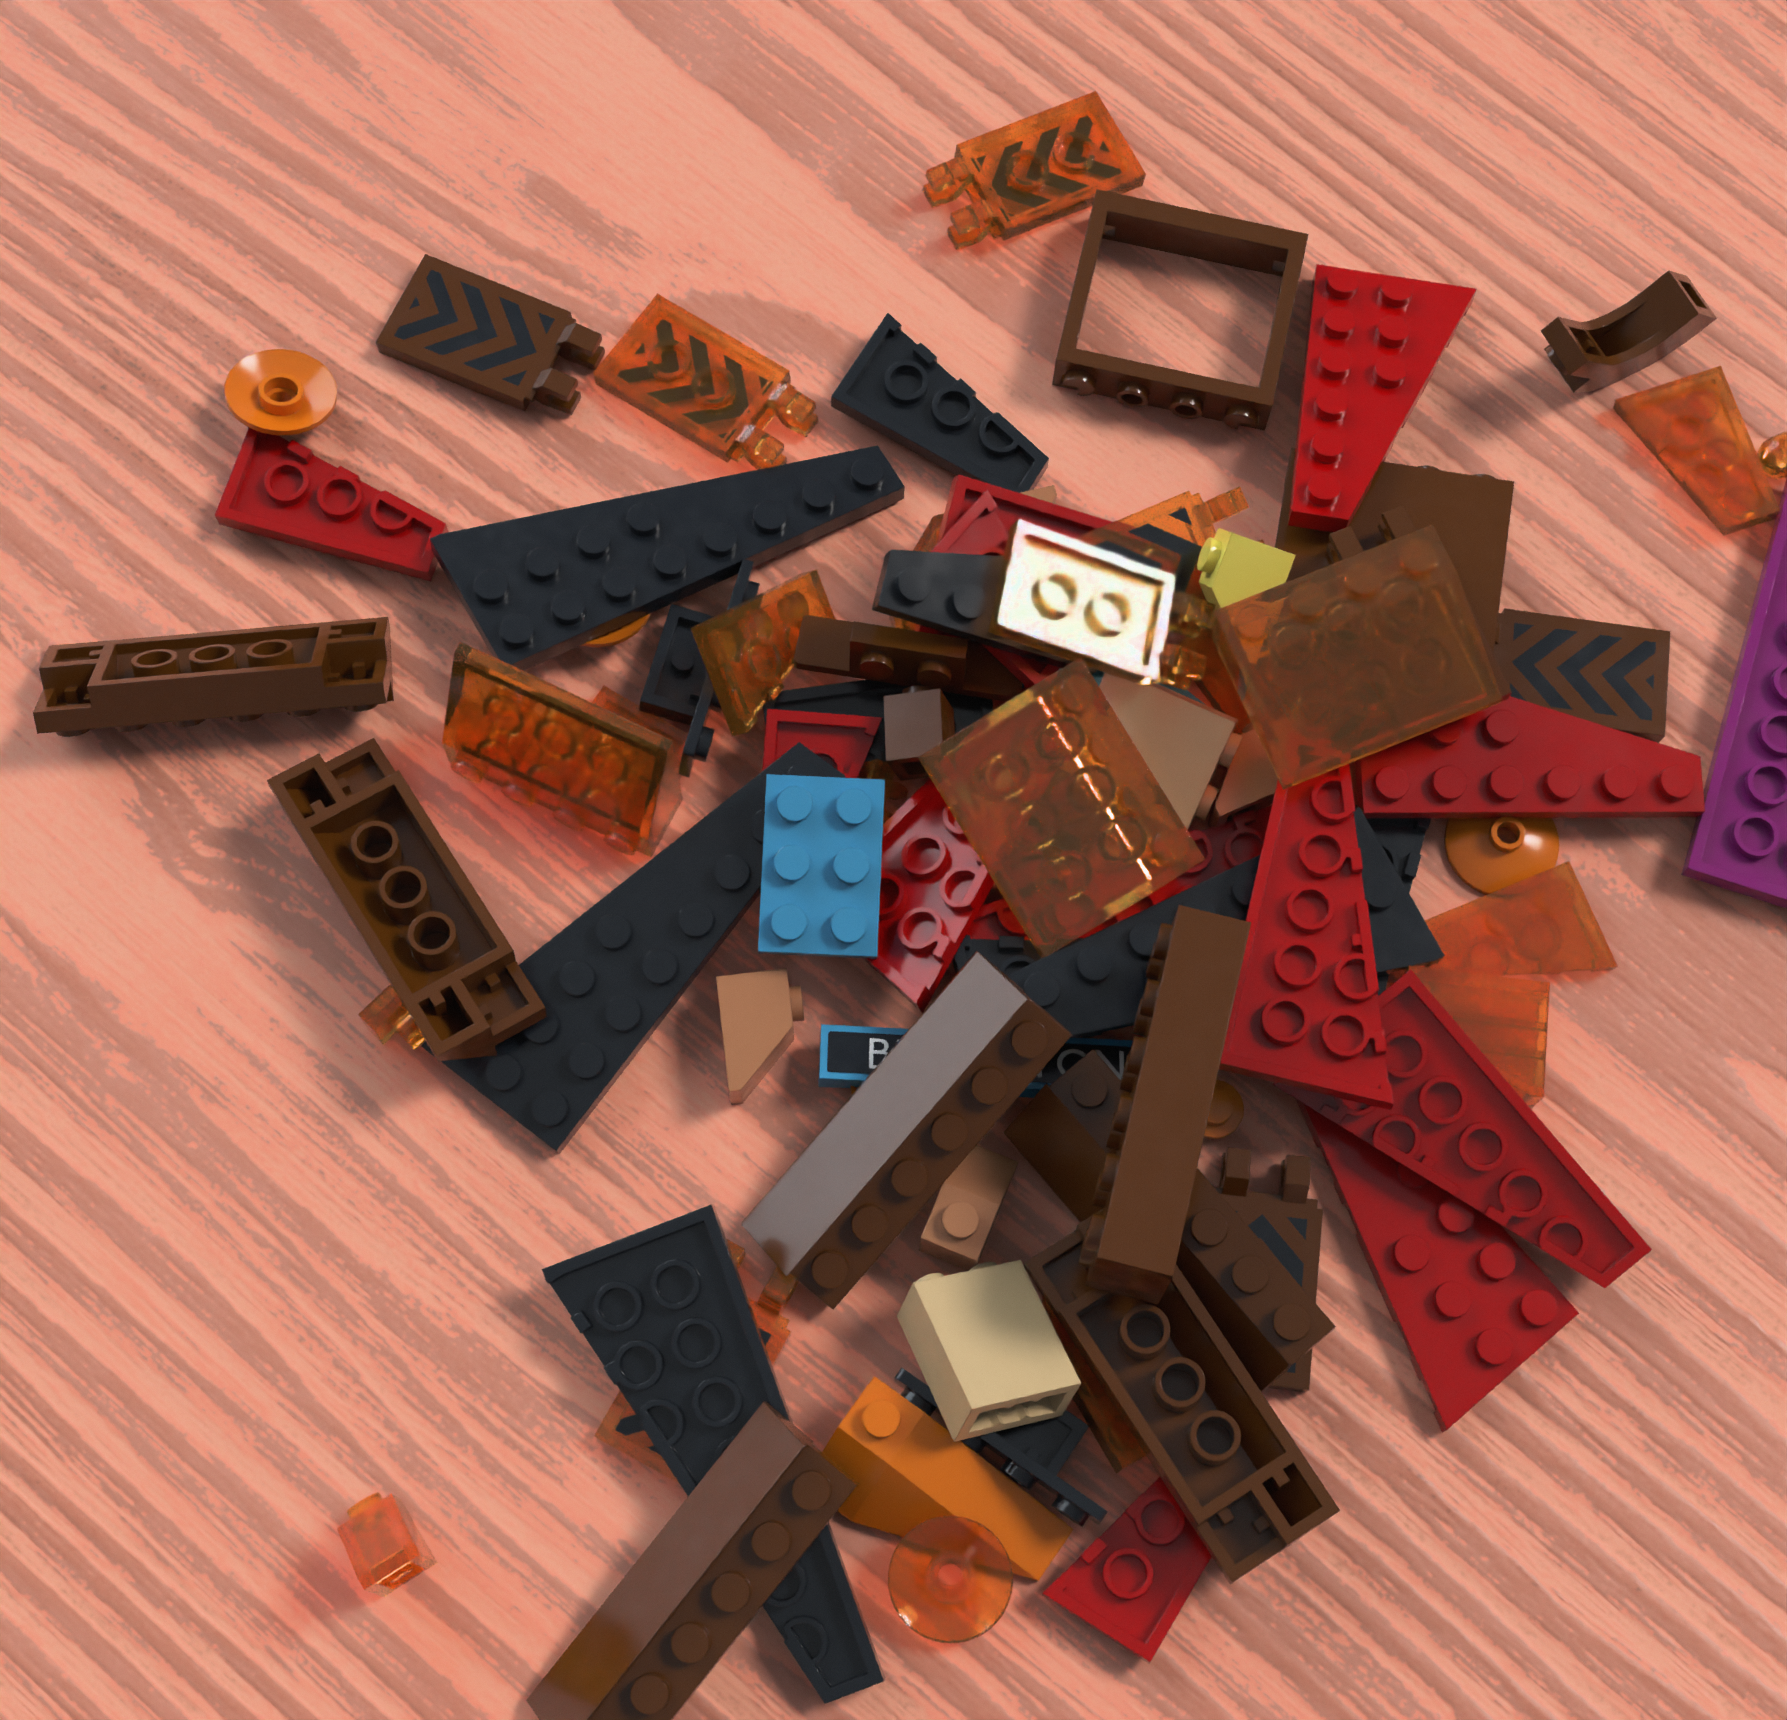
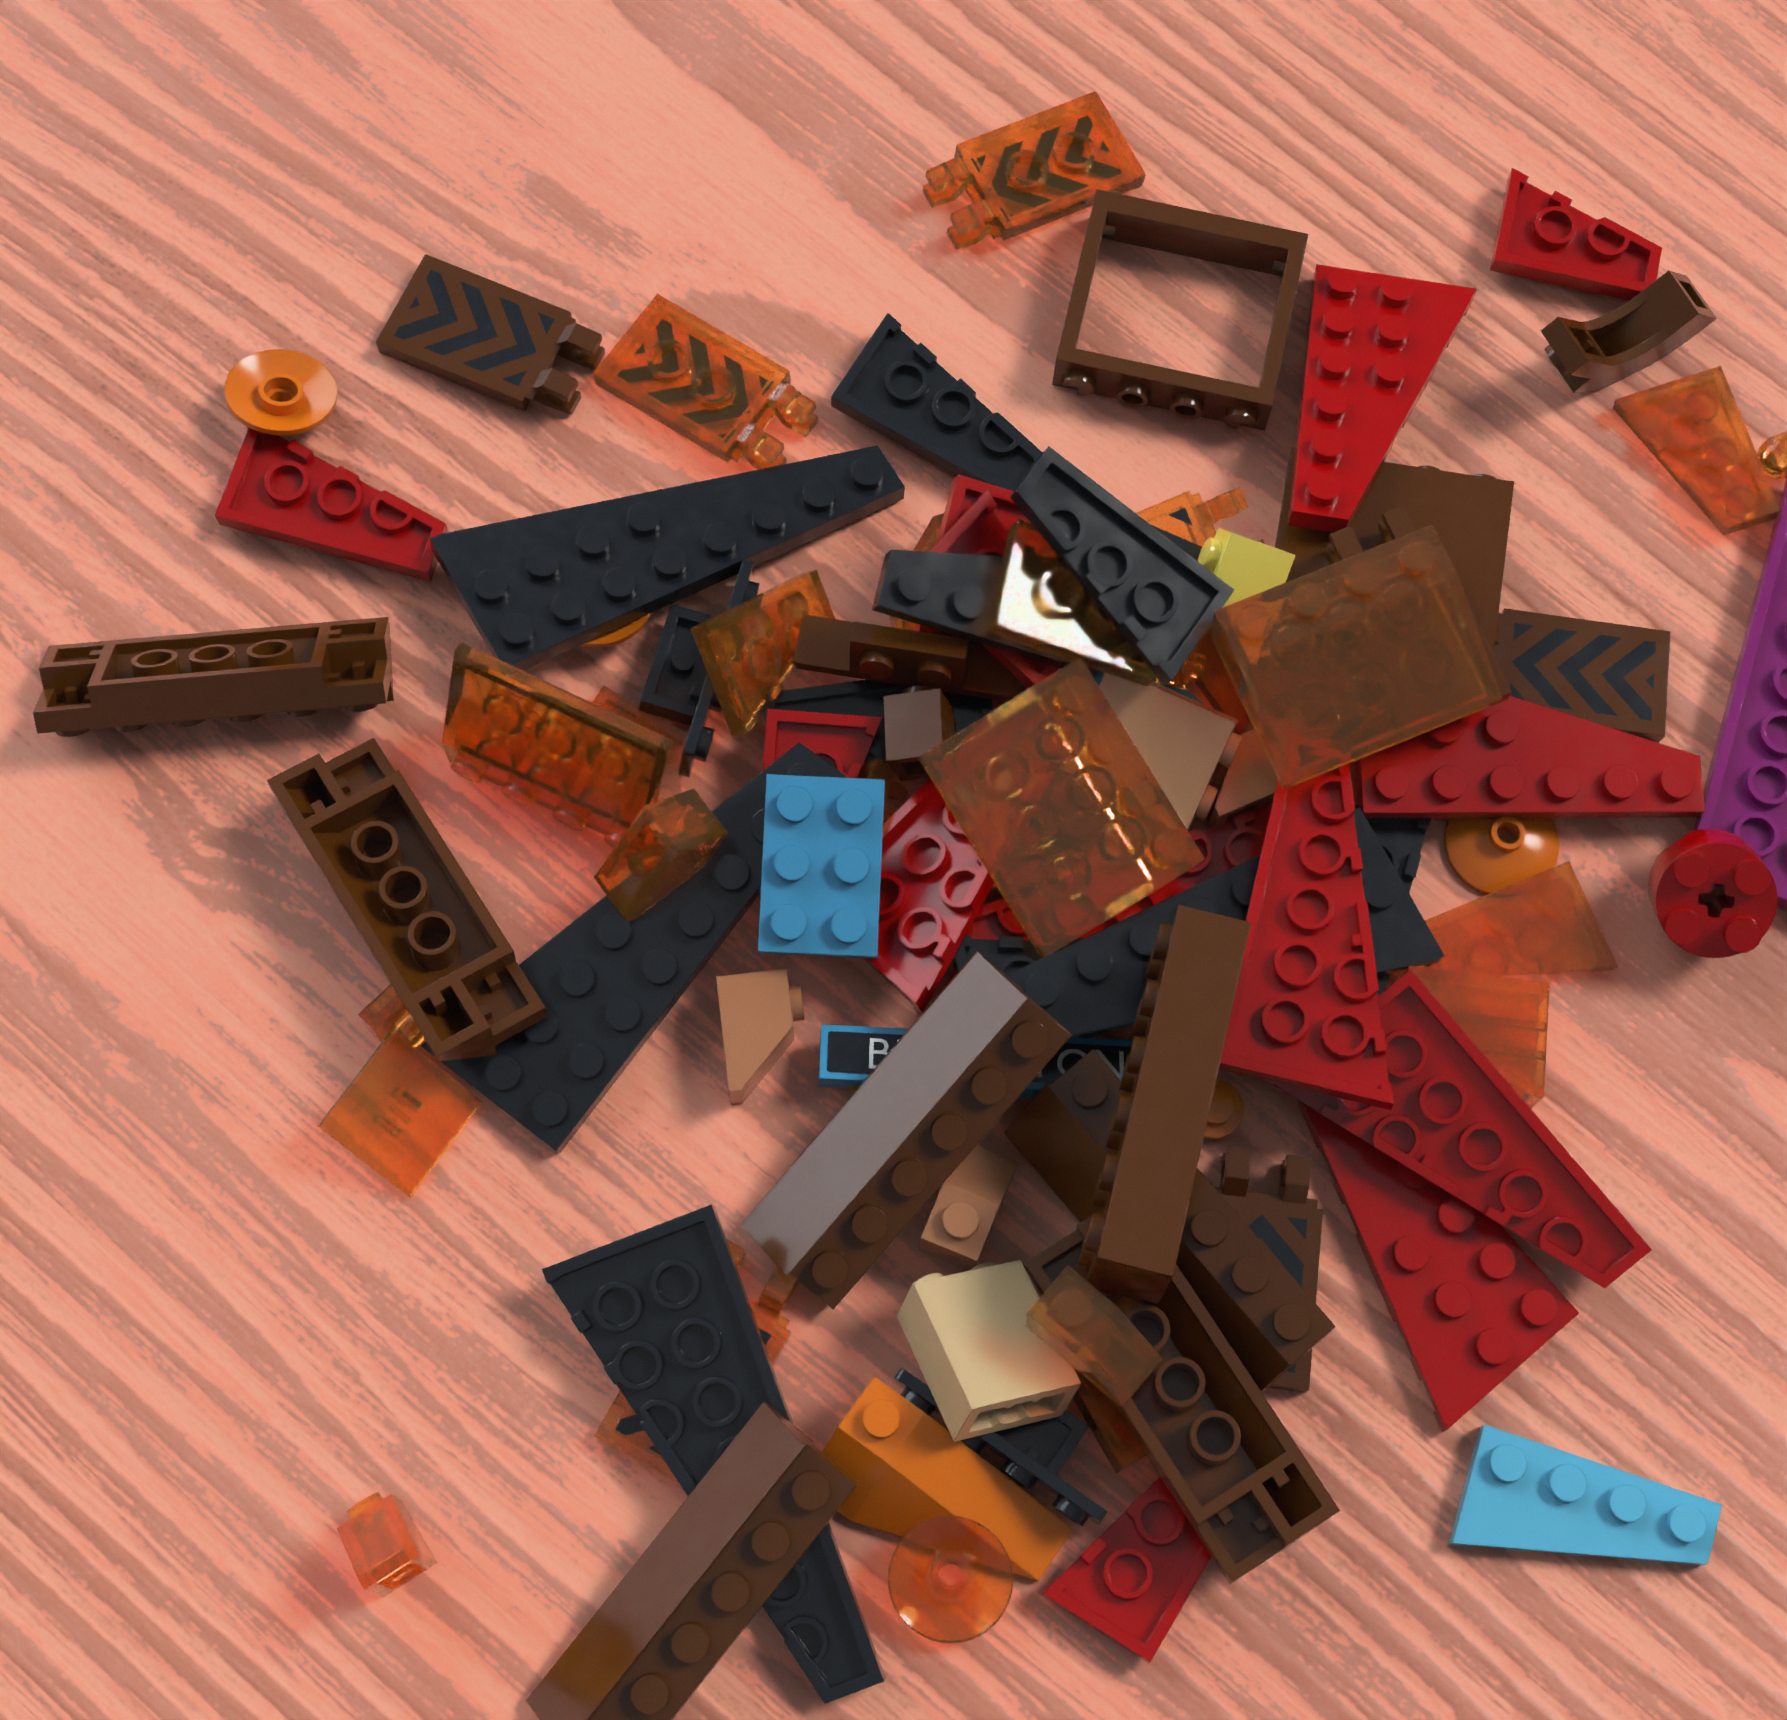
none -> clear orange piece [317,1030,483,1198]
none -> clear orange slope [593,788,728,922]
none -> black wing [1010,446,1234,685]
none -> clear orange slope [1025,1265,1162,1408]
none -> medium azure wing [1448,1424,1722,1566]
none -> red wing [1490,168,1662,301]
none -> red brick [1648,829,1778,958]

